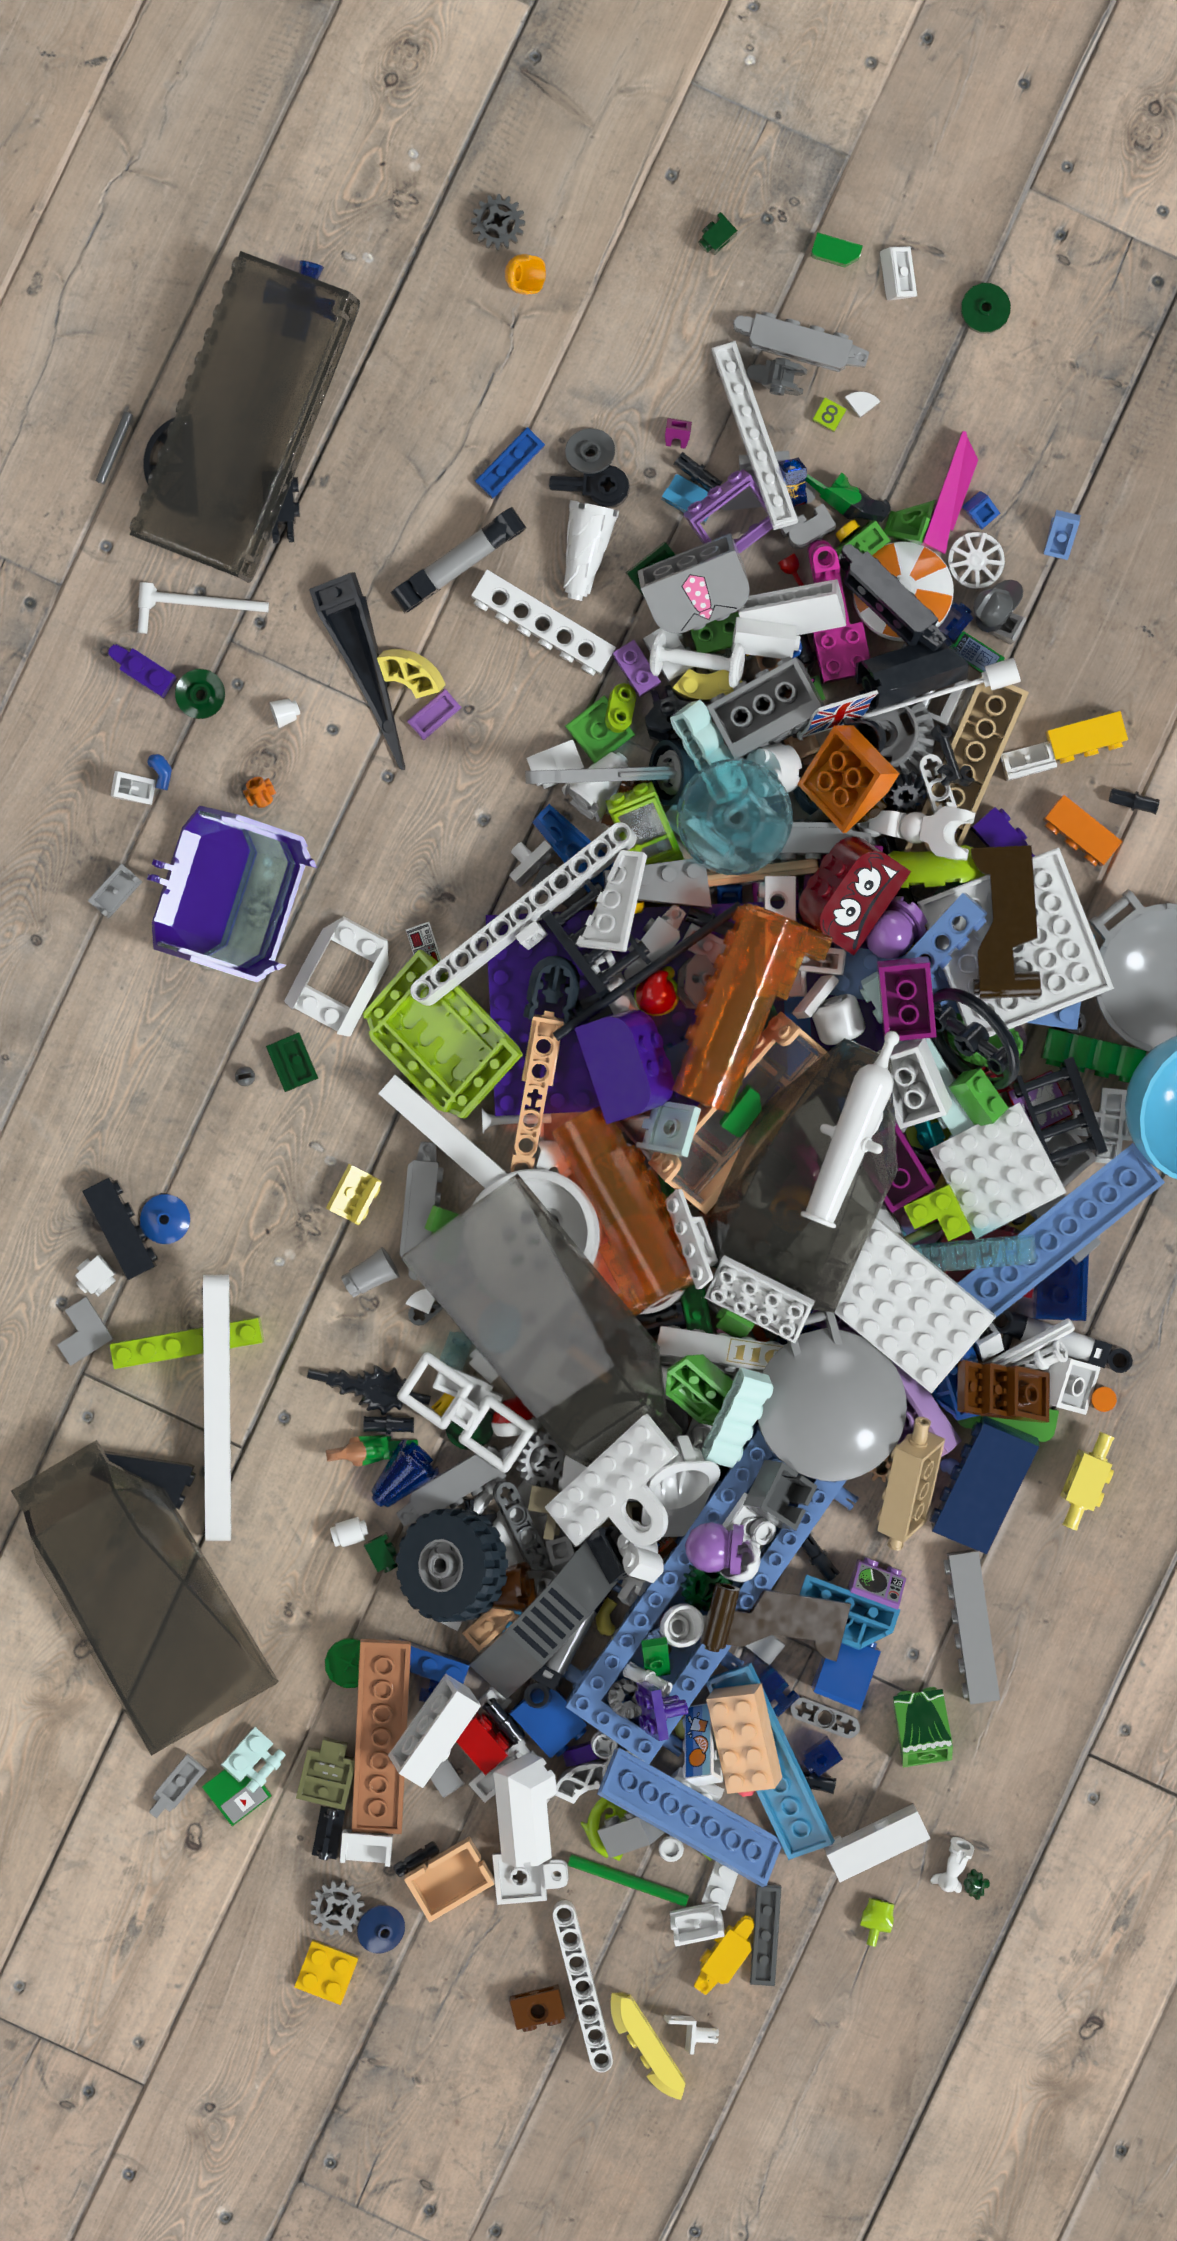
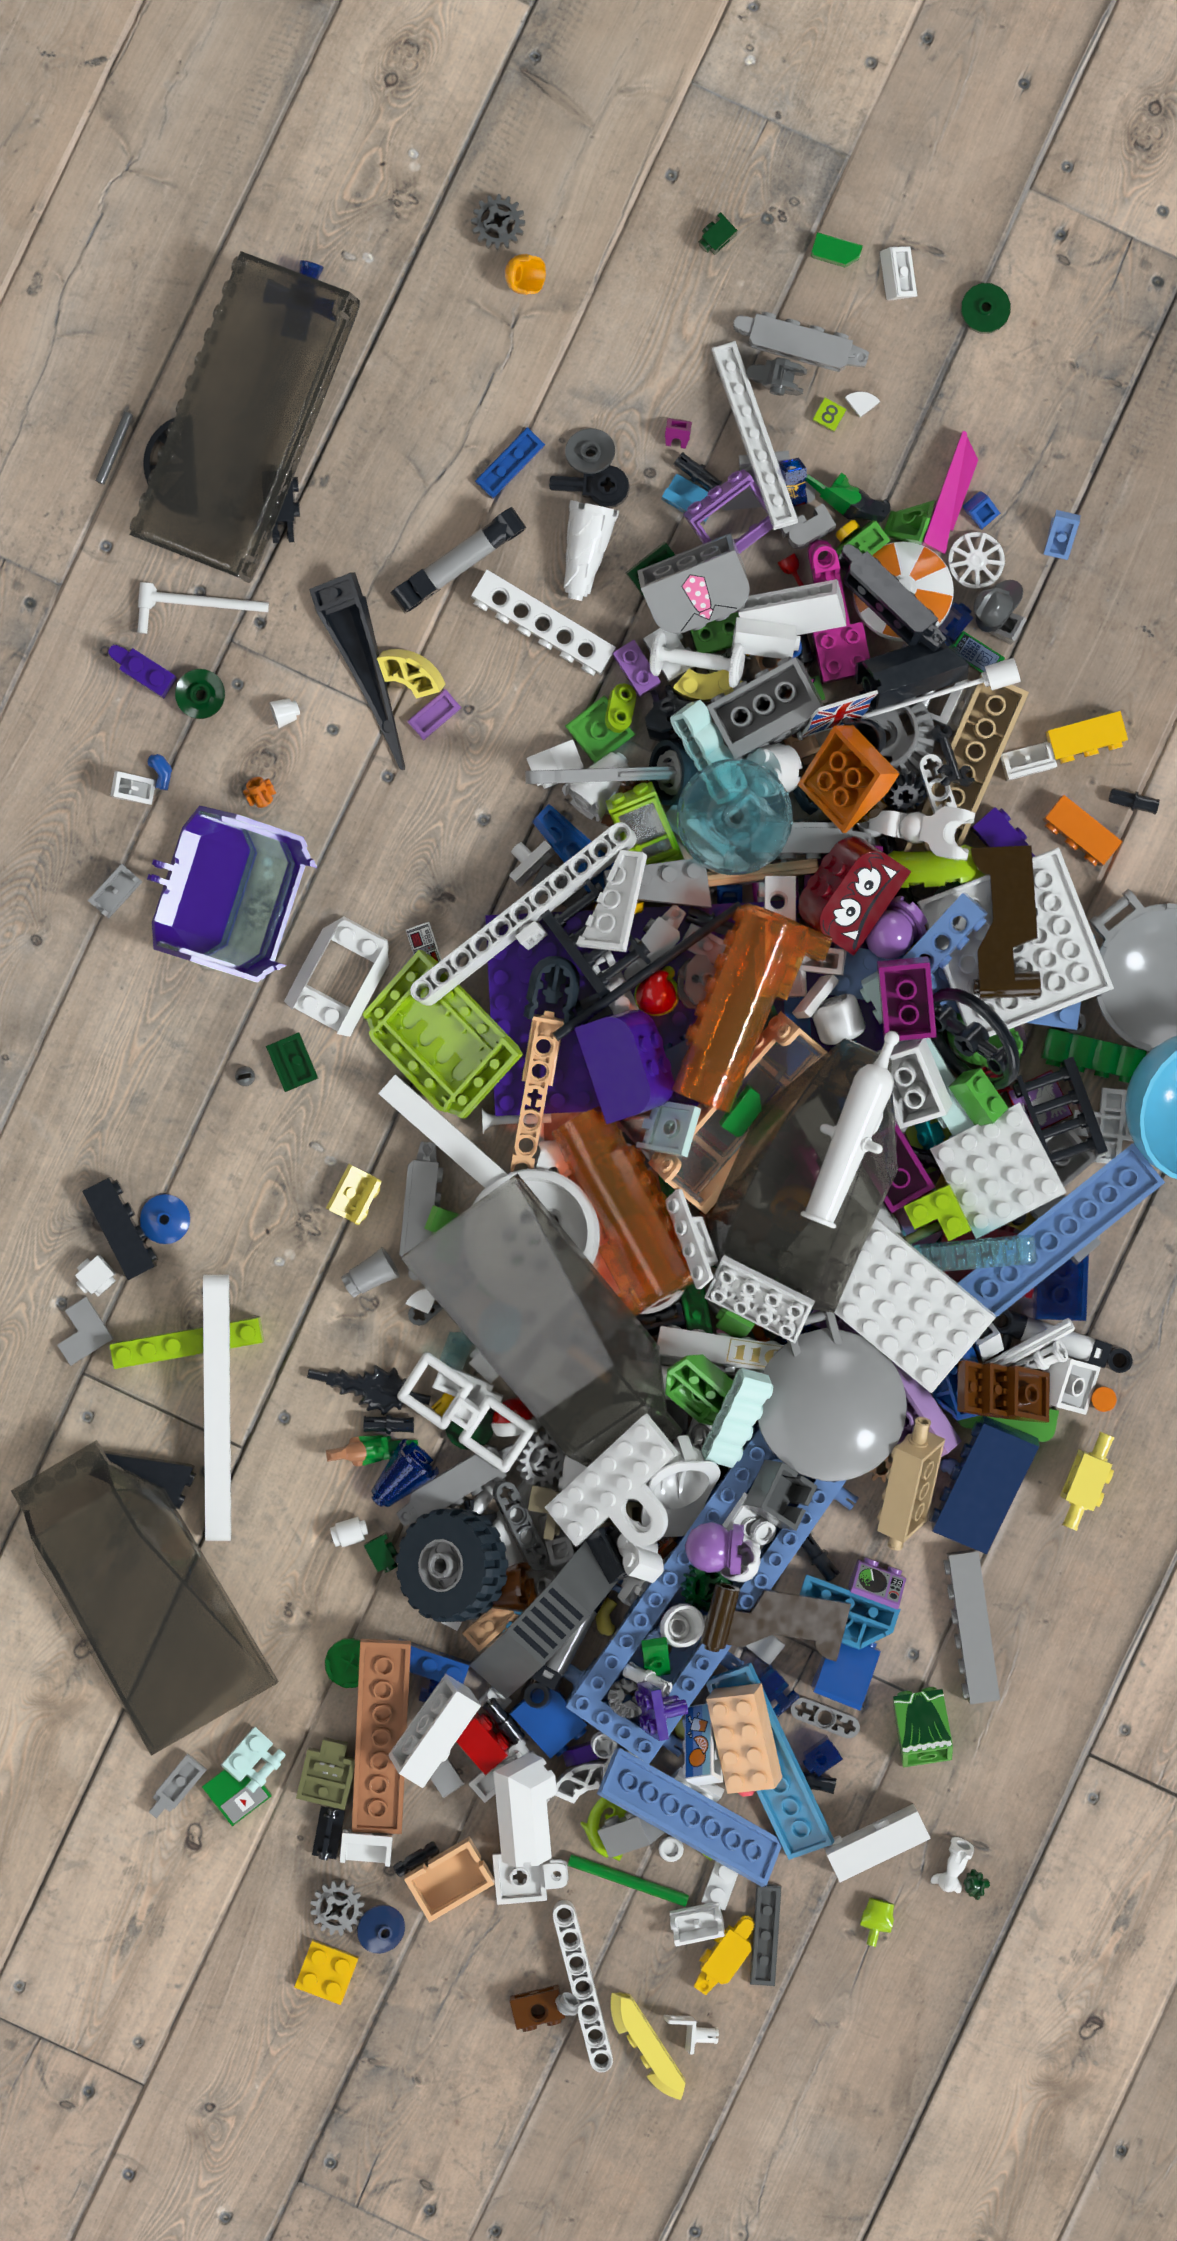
none -> light grey plate [555,1992,580,2016]

